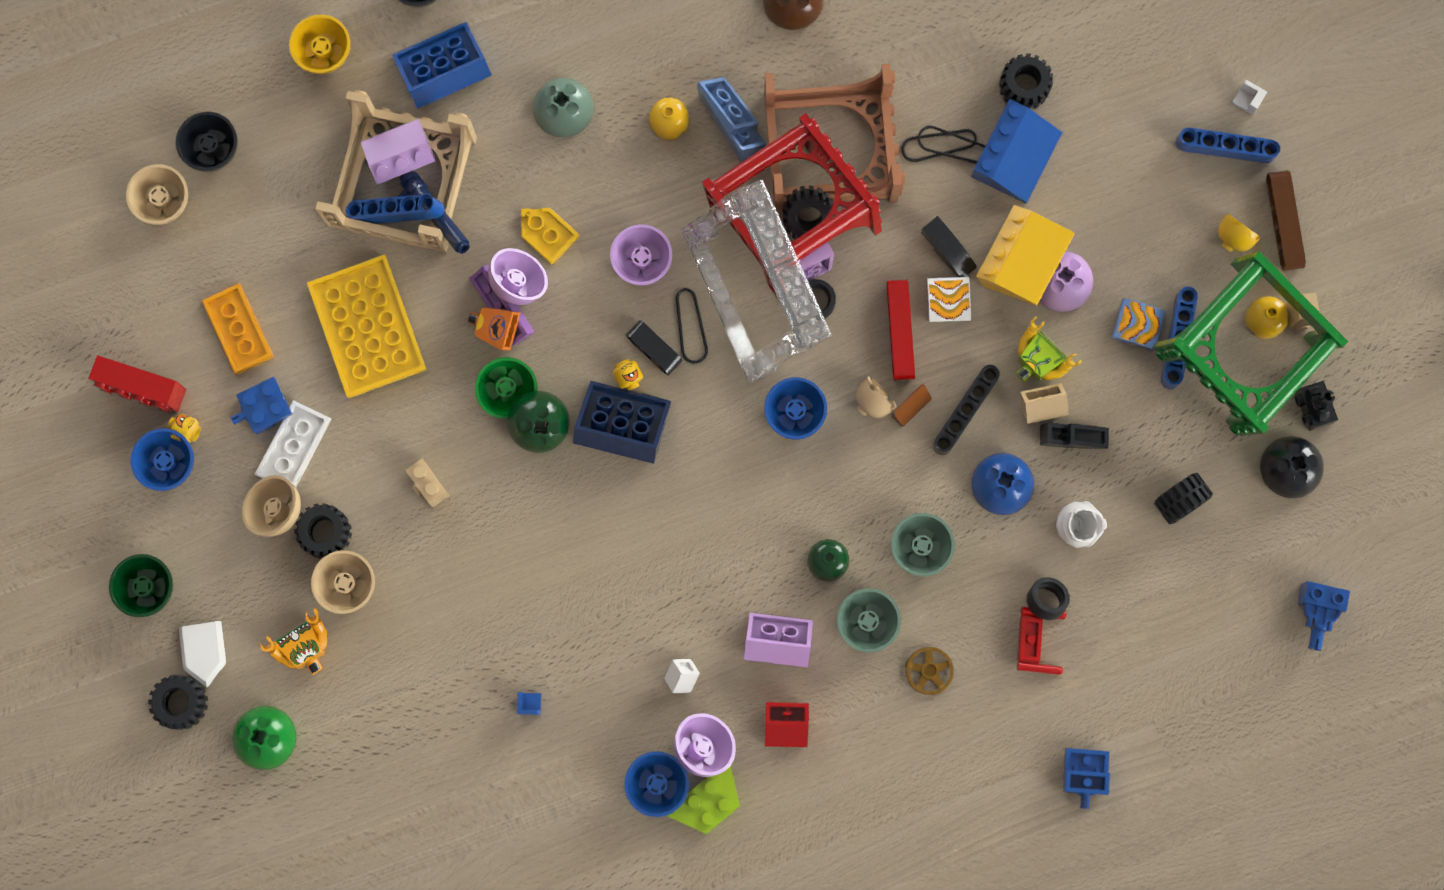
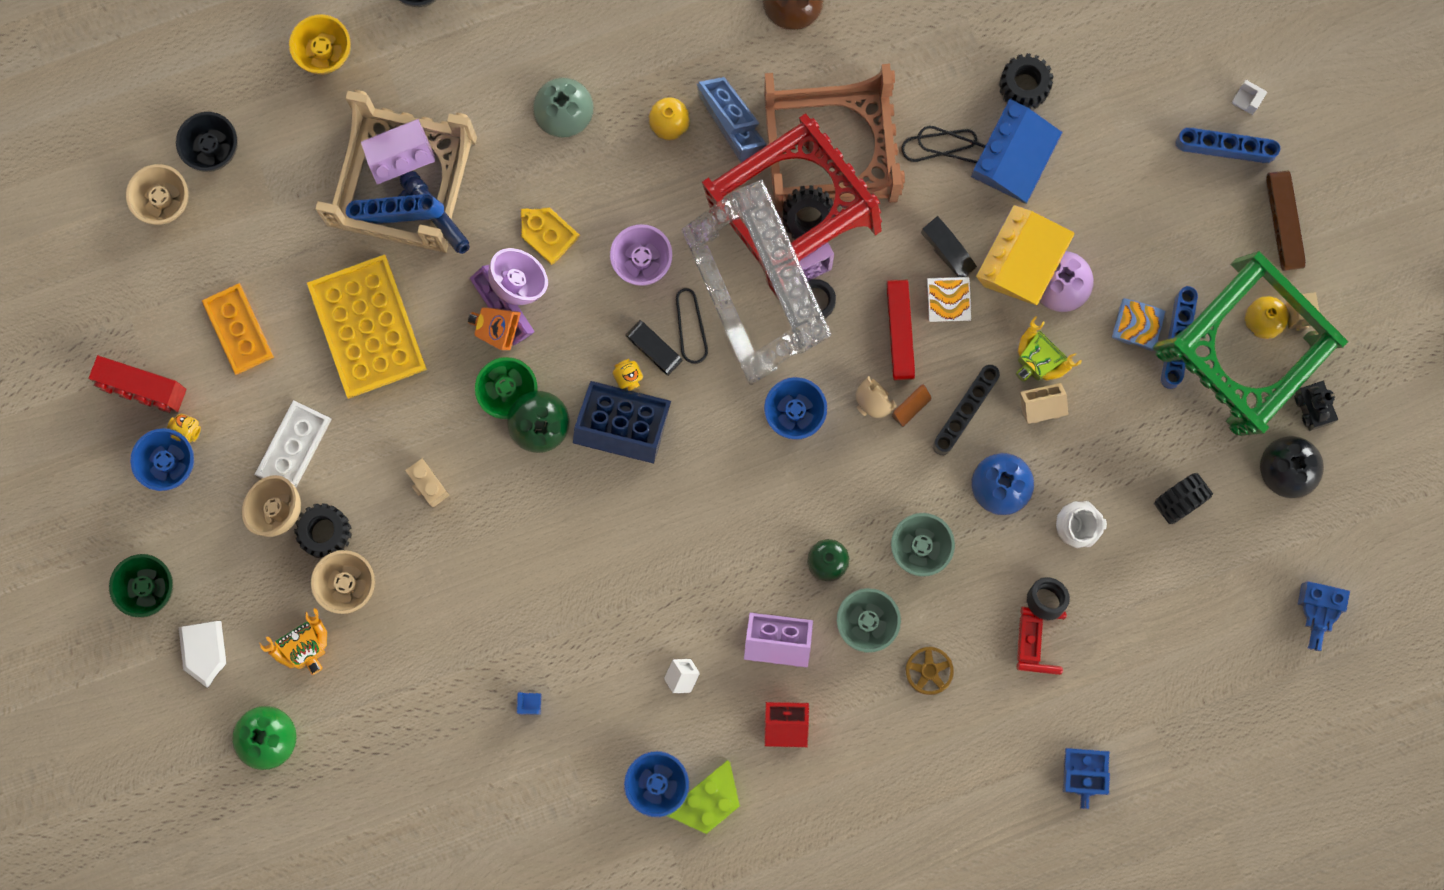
black tyre [148,675,208,730] -> none
blue plate [230,376,293,434] -> none
blue slope [392,22,492,109] -> none
lavender piece [673,714,736,777] -> none
black slope [1040,422,1109,449] -> none
yellow cylinder [1218,213,1261,252] -> none

